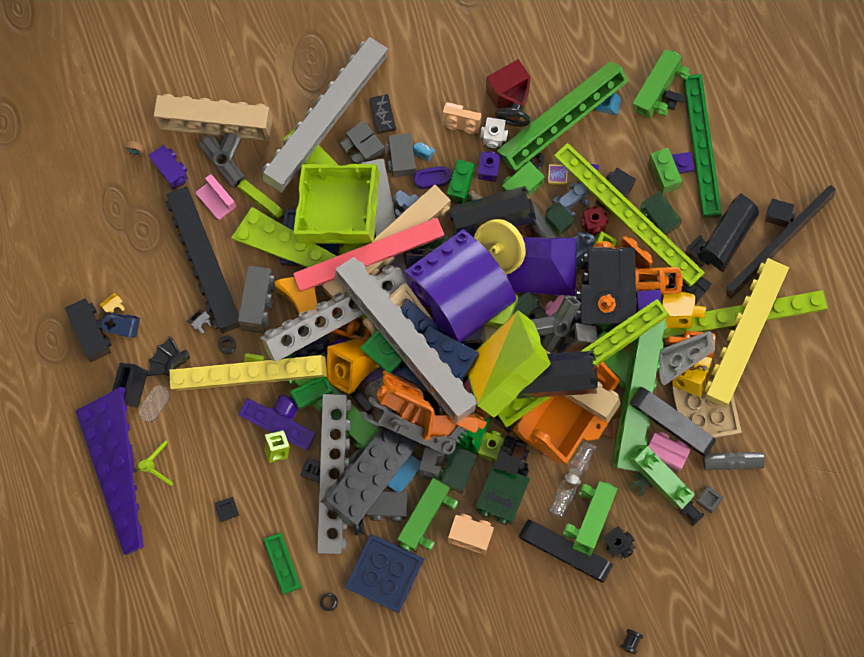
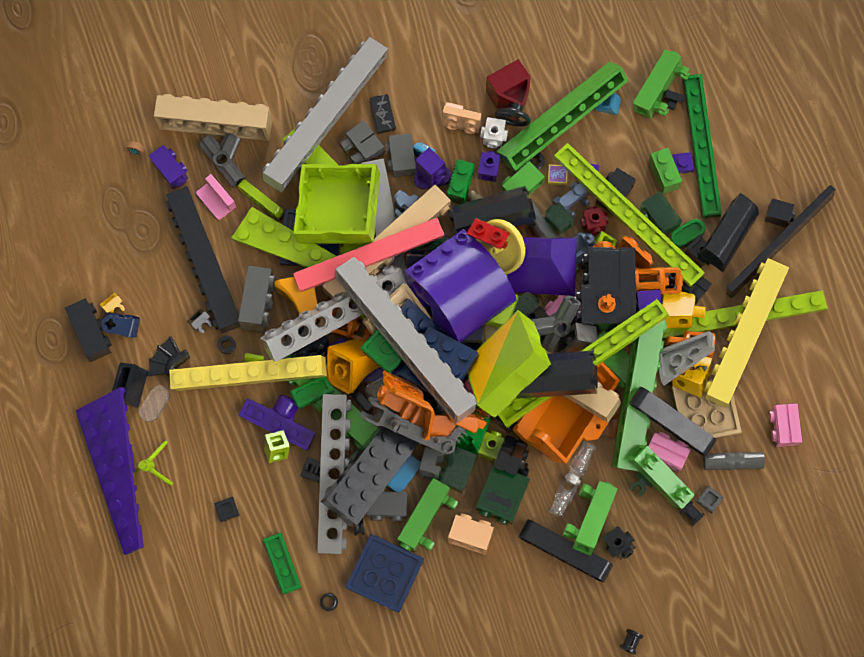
none -> dark purple brick [415,147,445,187]
none -> red hinge [467,218,510,249]
none -> green tile [670,219,705,248]
none -> bright pink brick [769,404,802,447]

